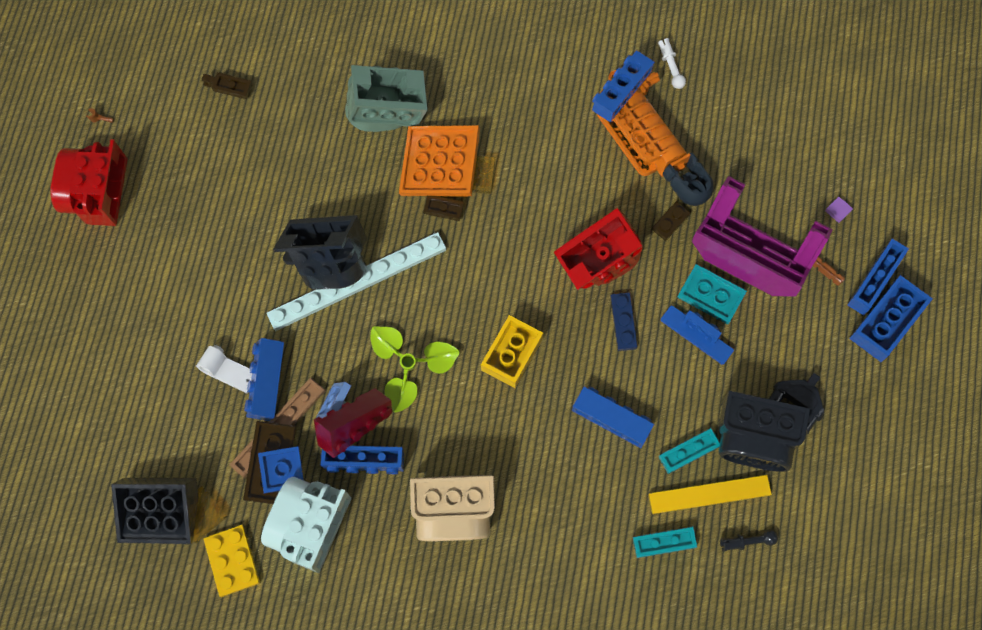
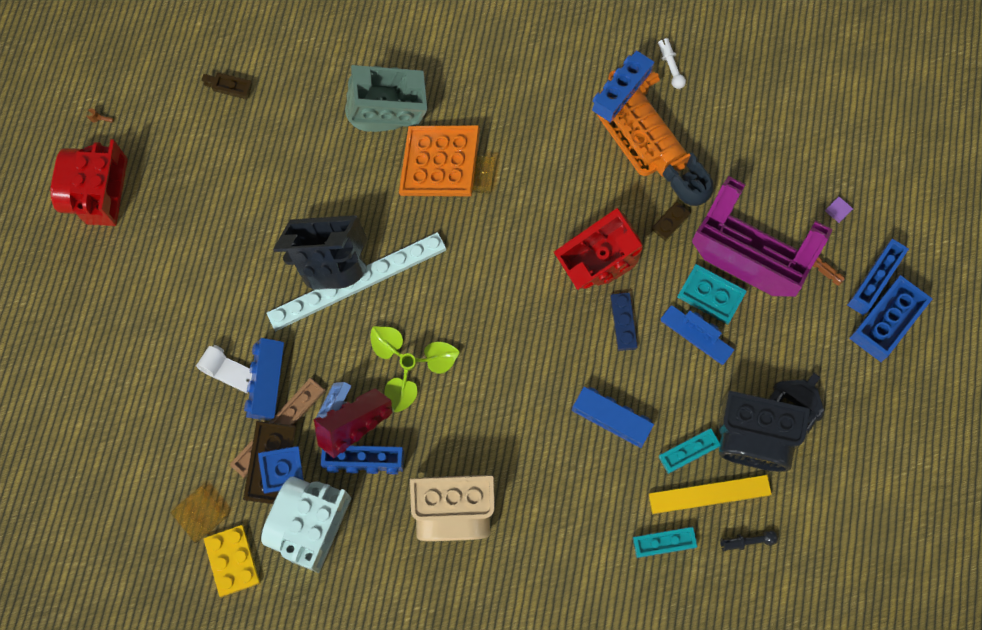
black slope [111,478,198,544] -> none
dark brown plate [423,195,464,222] -> none
yellow brick [481,315,543,388] -> none

